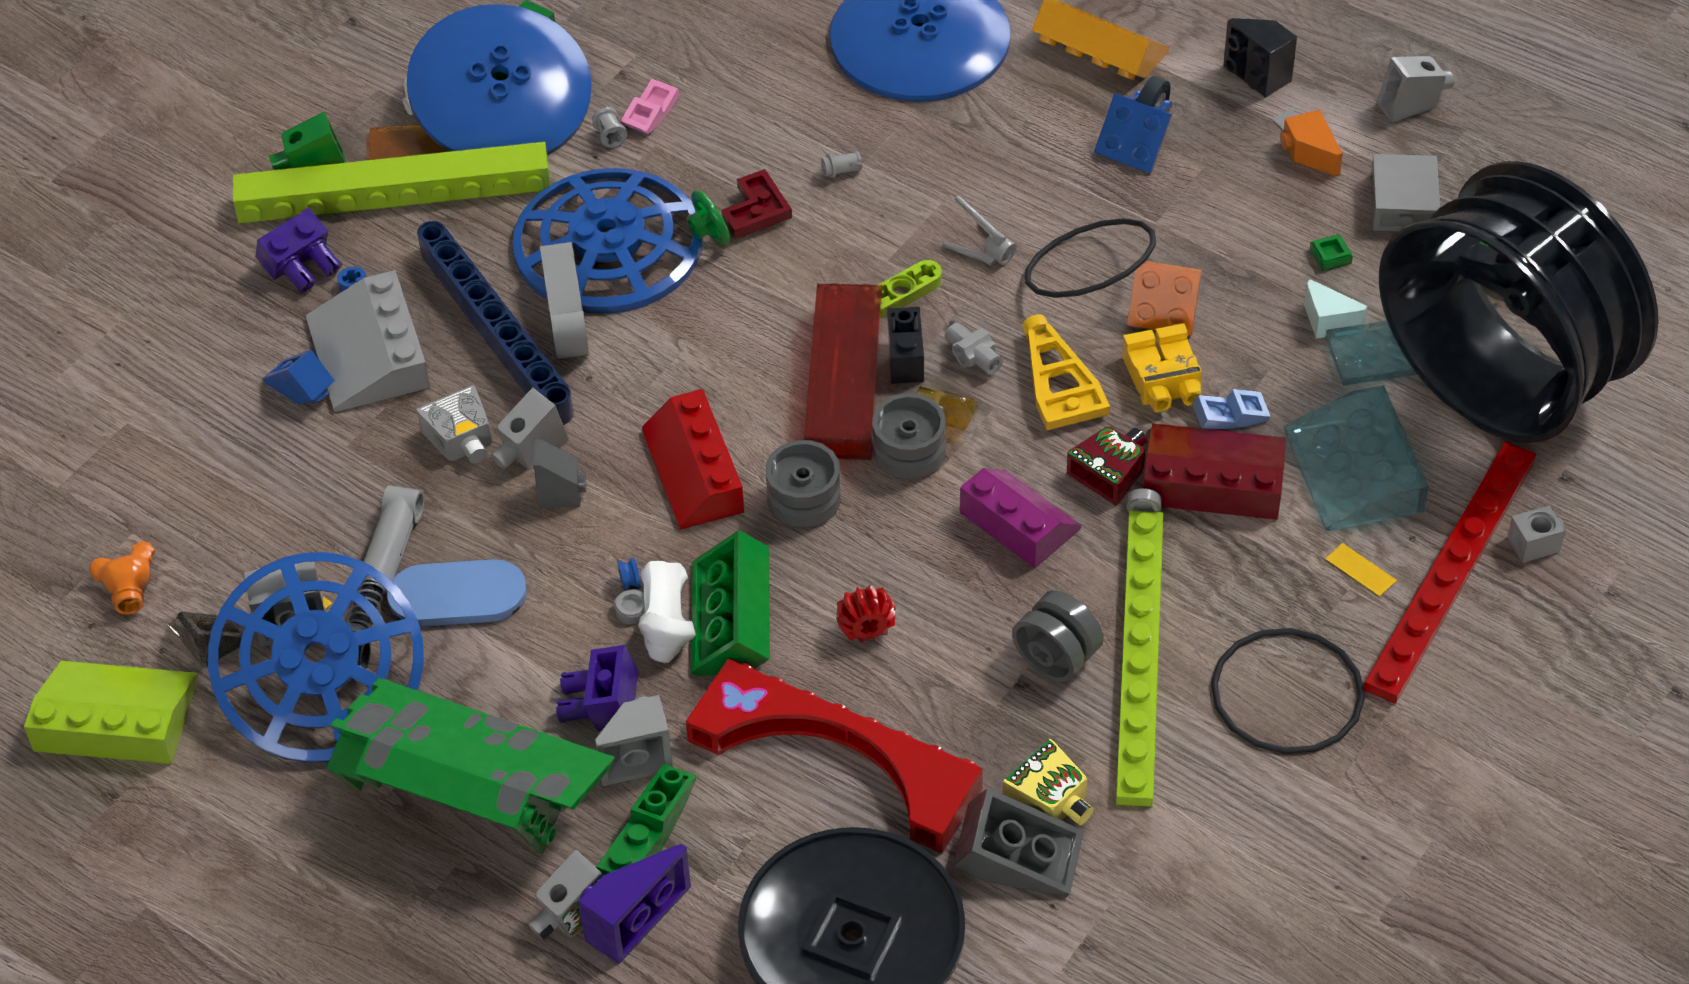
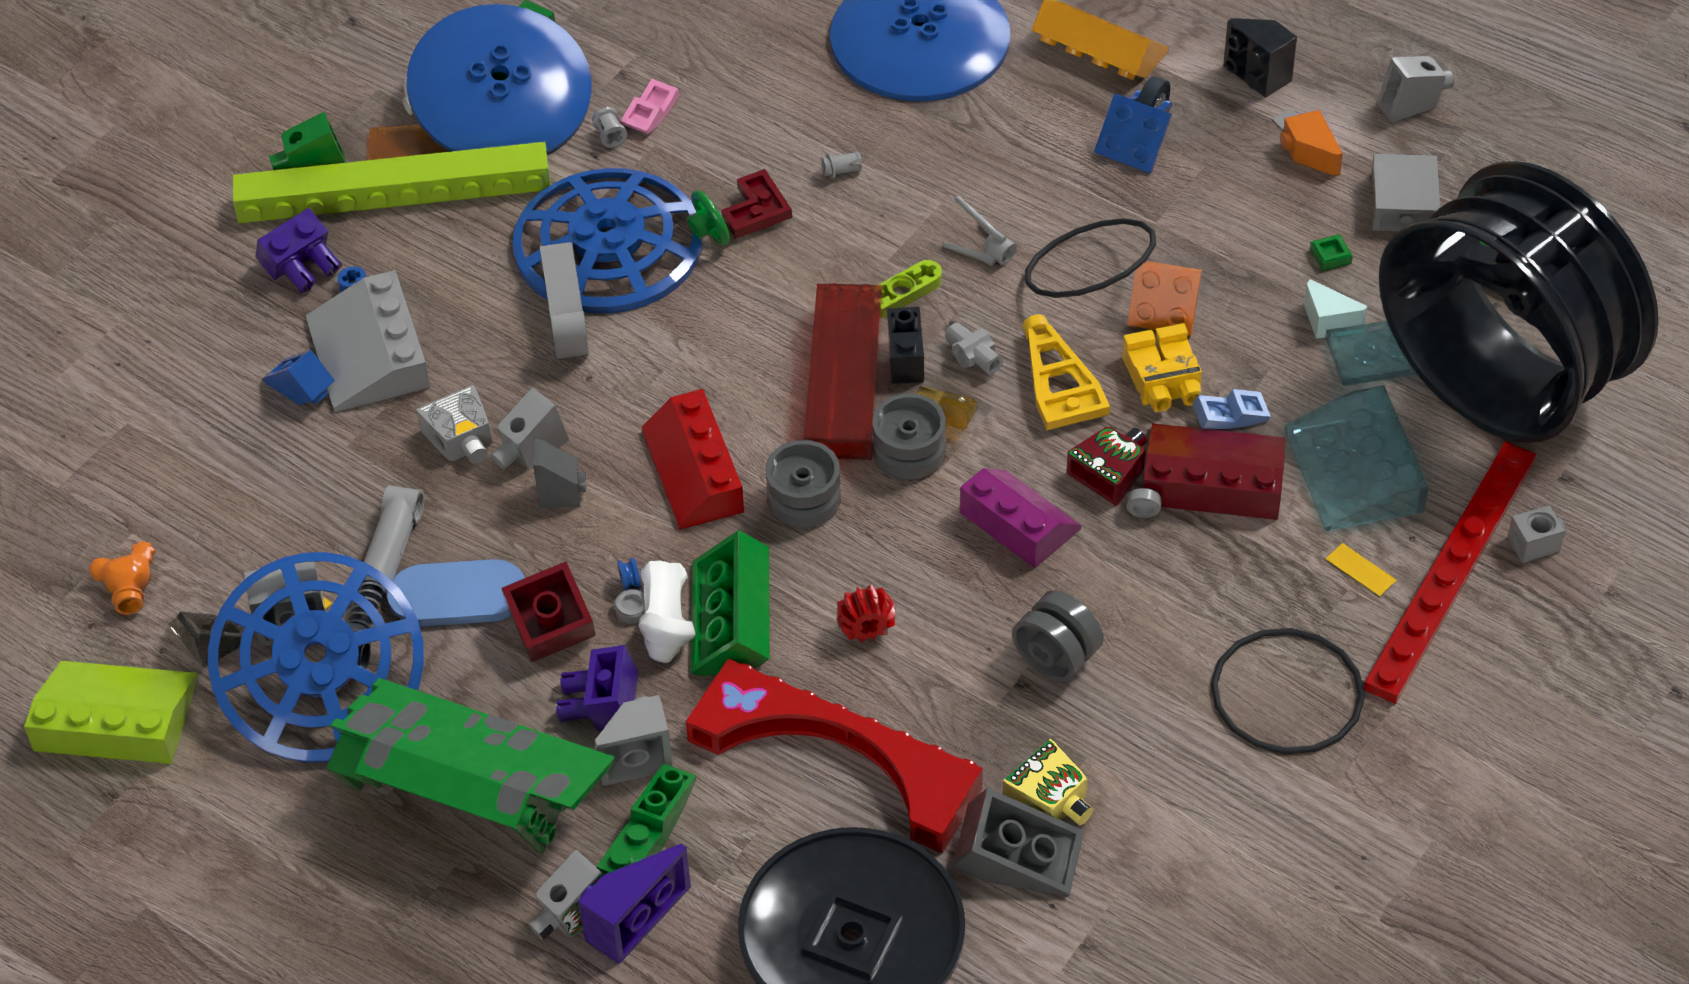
dark blue beam [417,221,574,425] -> none
lime plate [1116,510,1164,807] -> none
none -> dark red brick [501,561,596,663]

